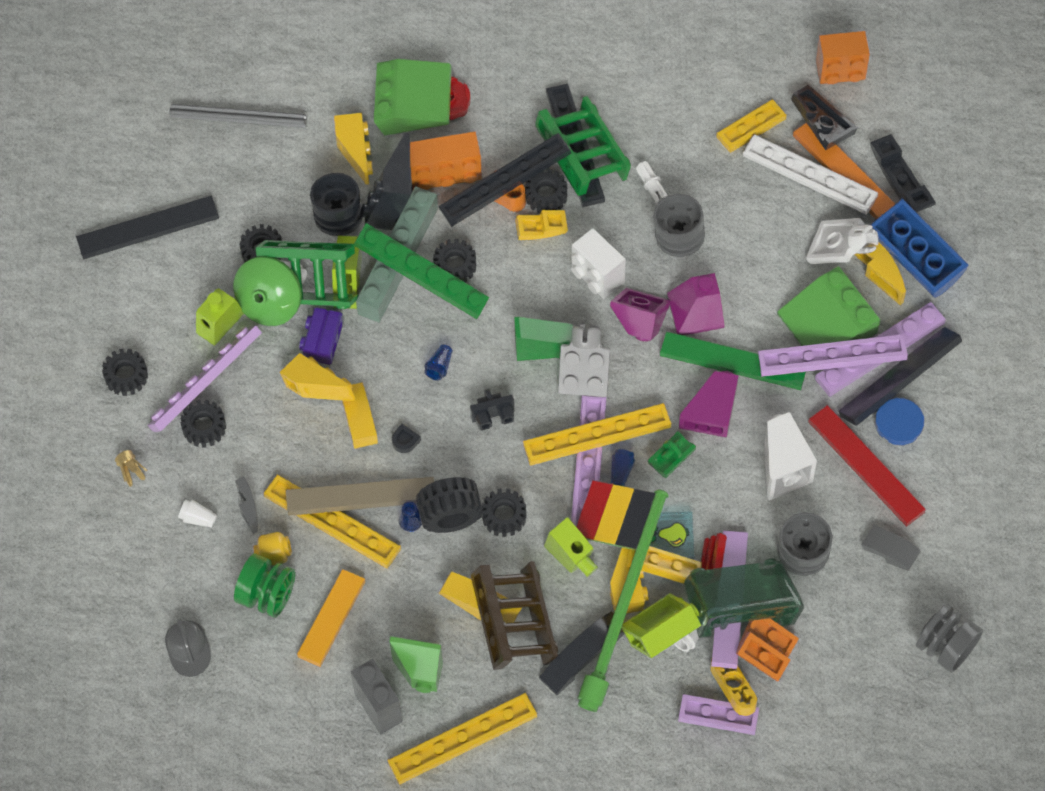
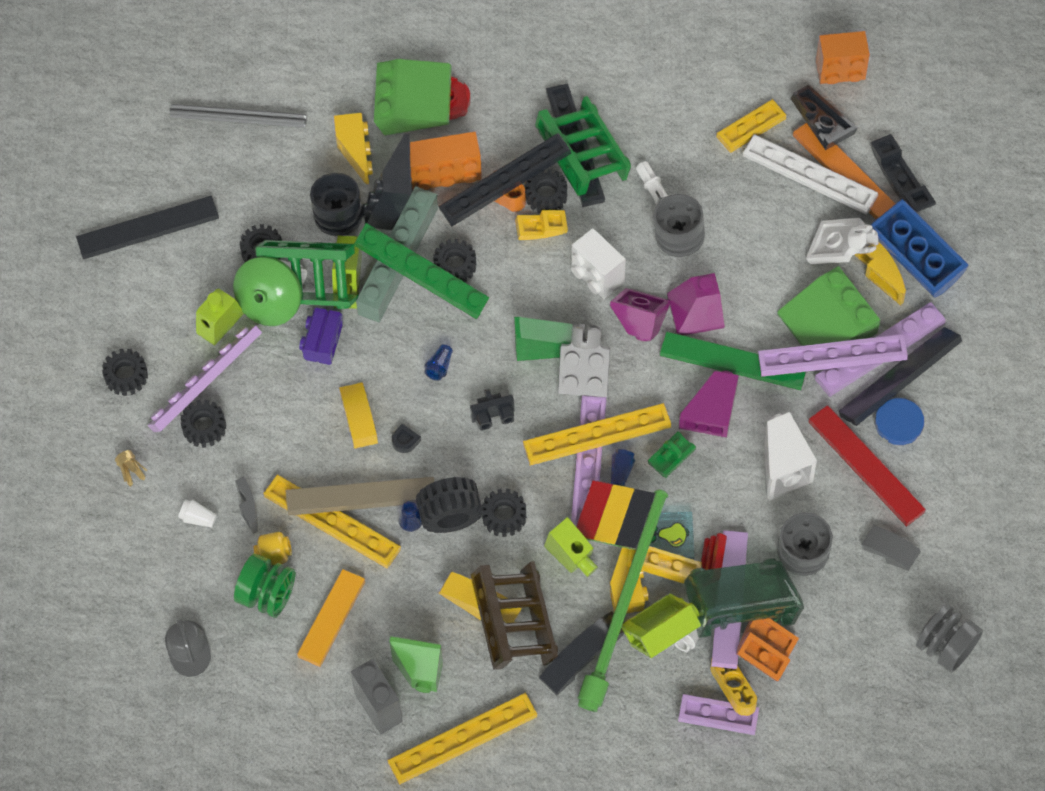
yellow slope [280,353,356,401] -> none

